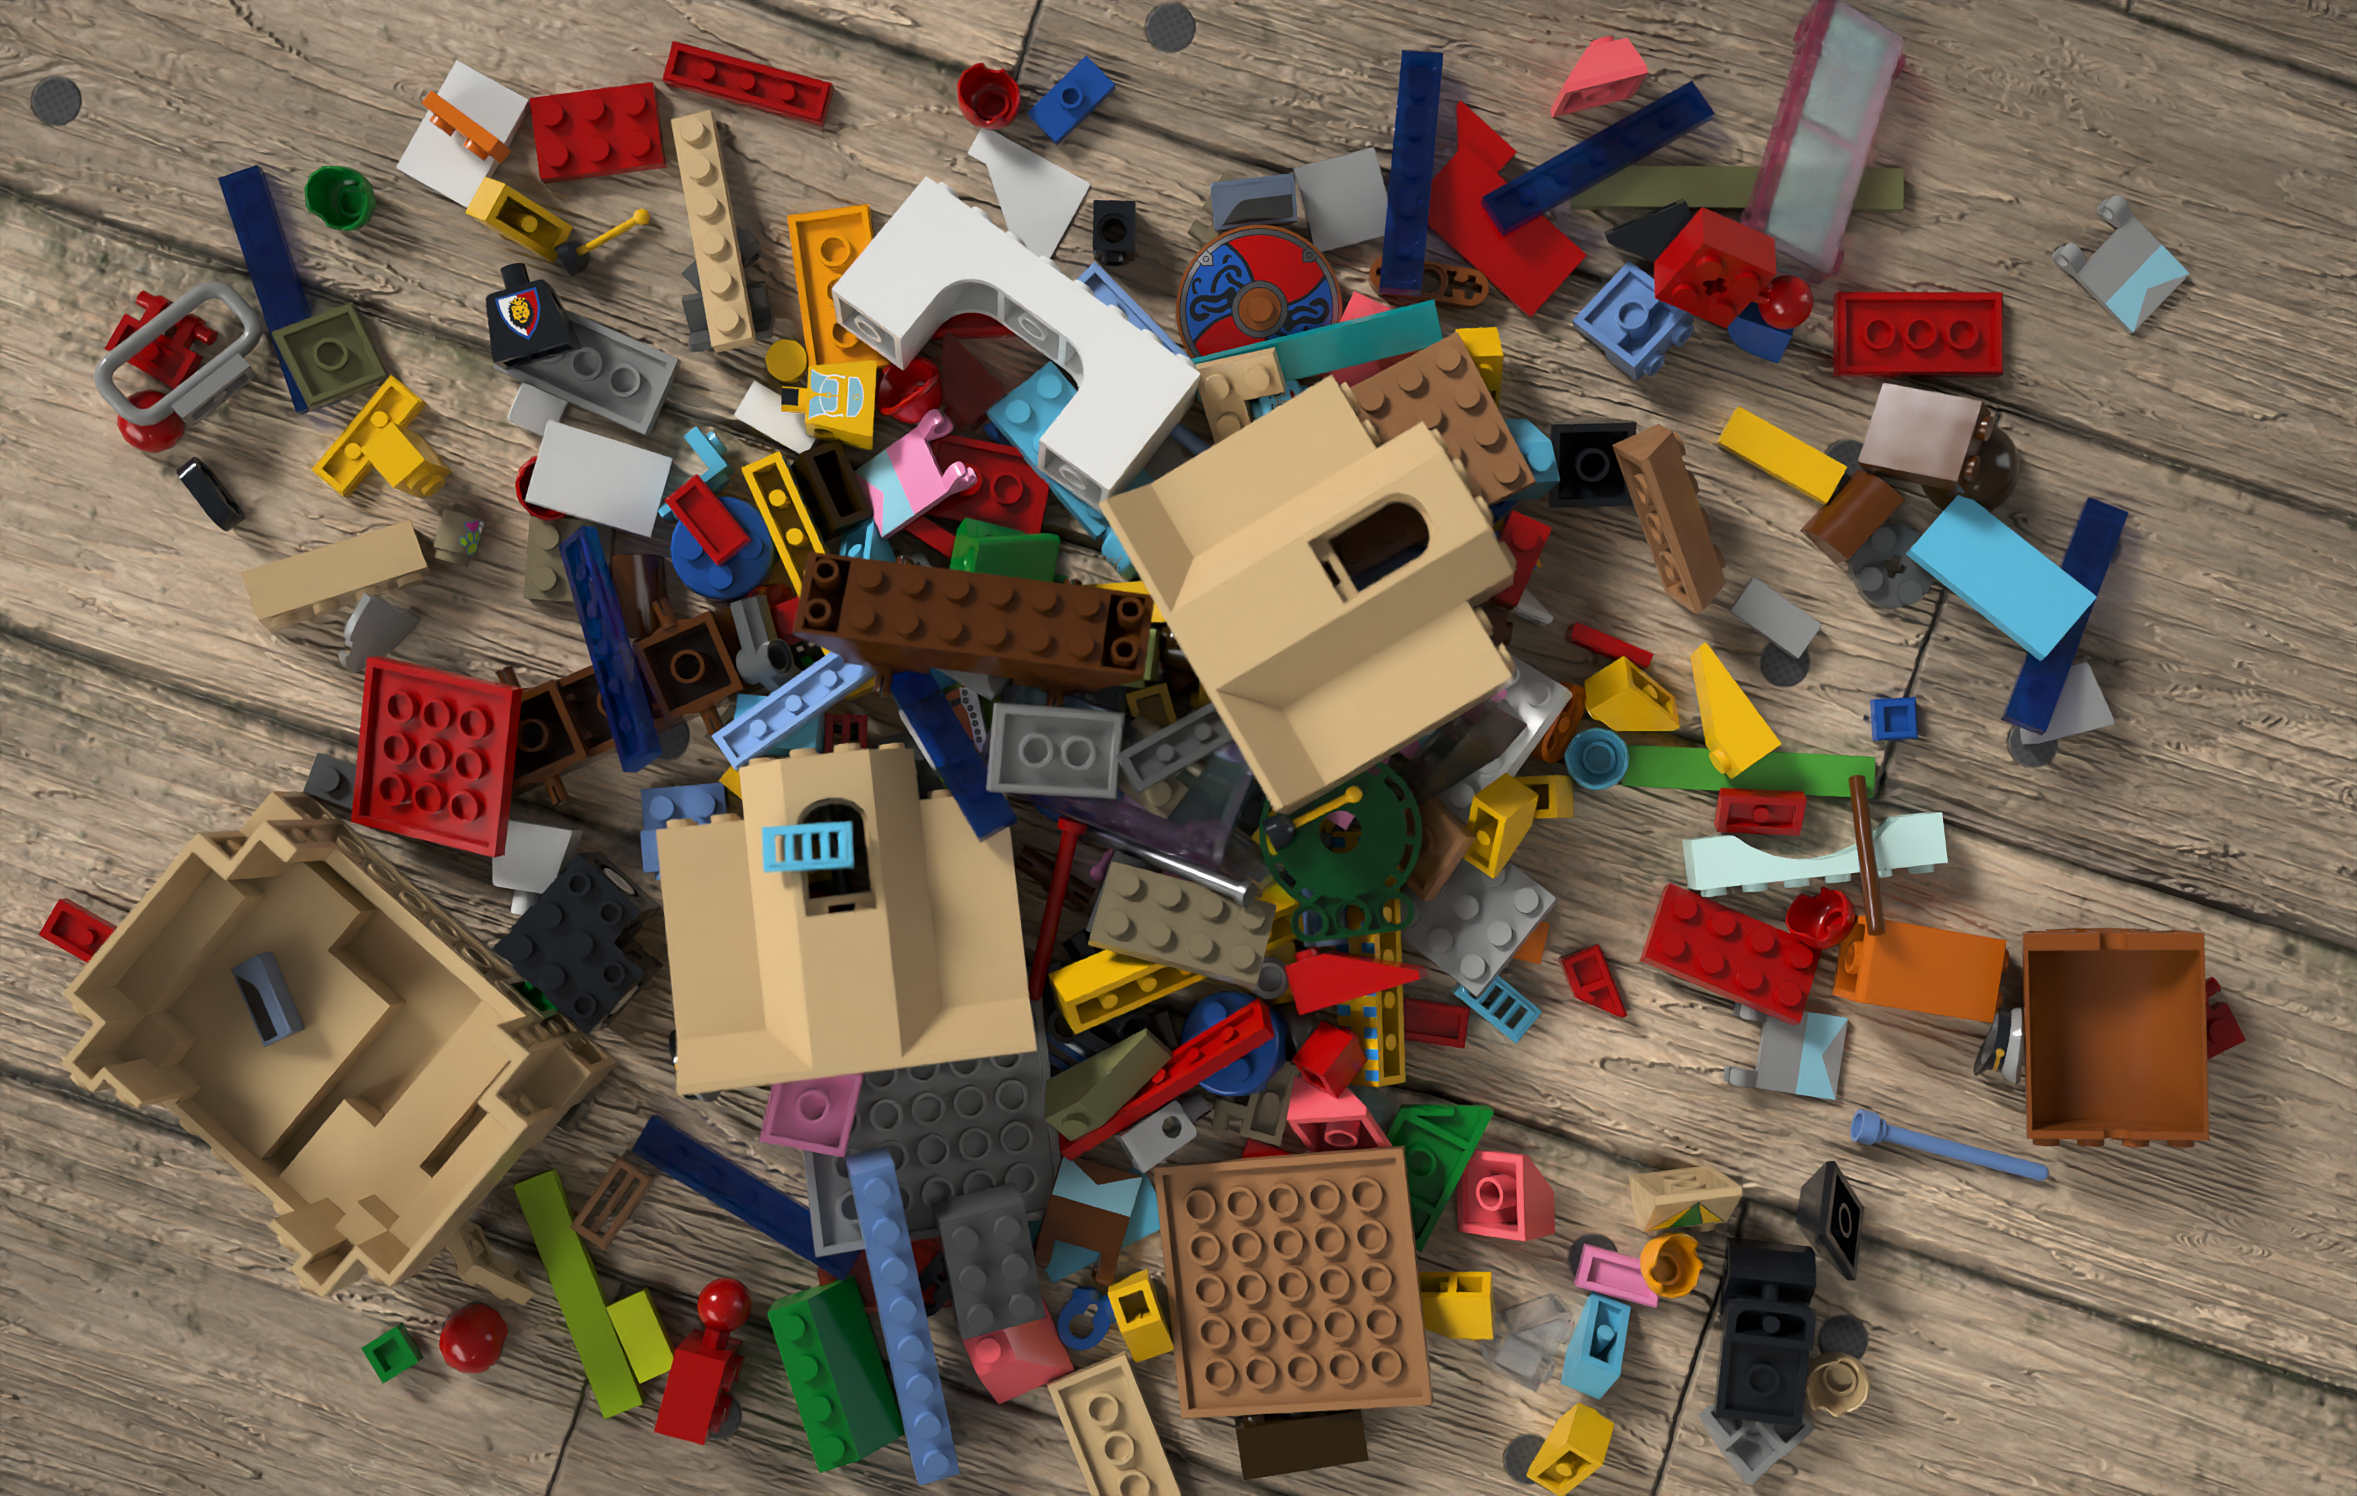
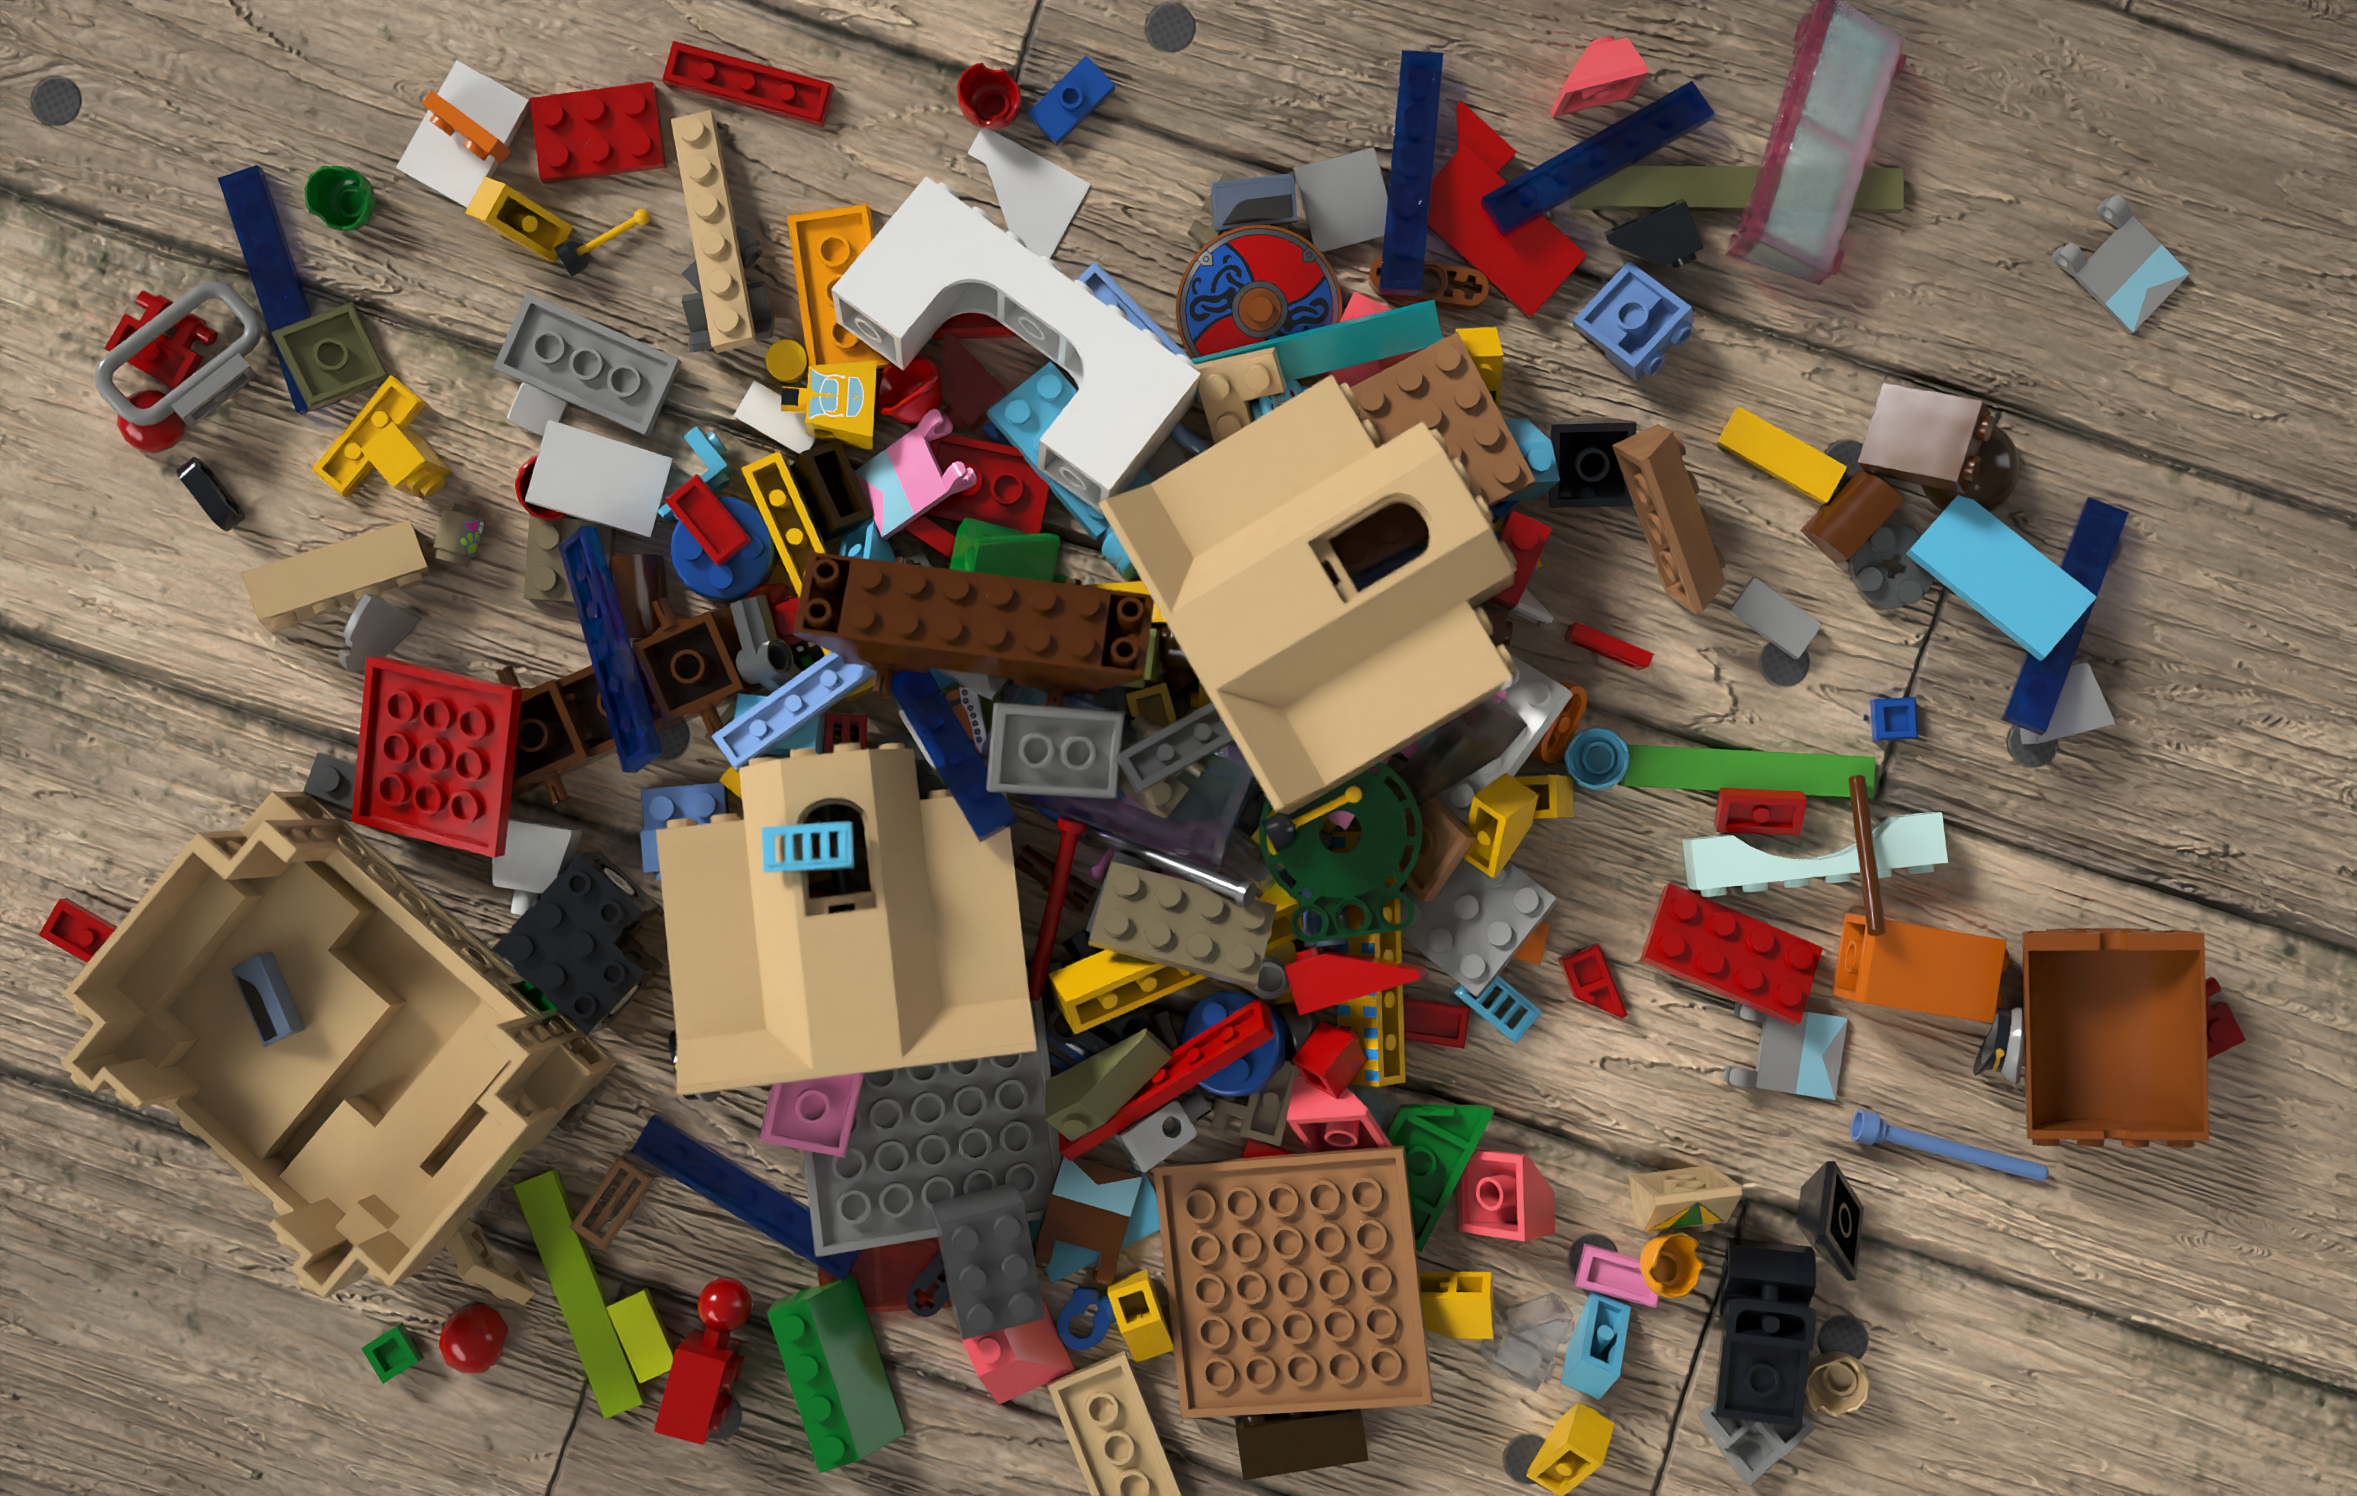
black torso [486,263,582,371] -> none
medium blue brick [845,1146,960,1486] -> none
black brick [1093,200,1136,266] -> none
yellow slope [1584,656,1680,731] -> none
red brick [1654,207,1814,330] -> none
yellow slope [1690,642,1781,779] -> none
blue brick [1727,301,1794,364] -> none
red hair [1785,886,1855,949] -> none
red tile [1833,292,2003,377] -> none

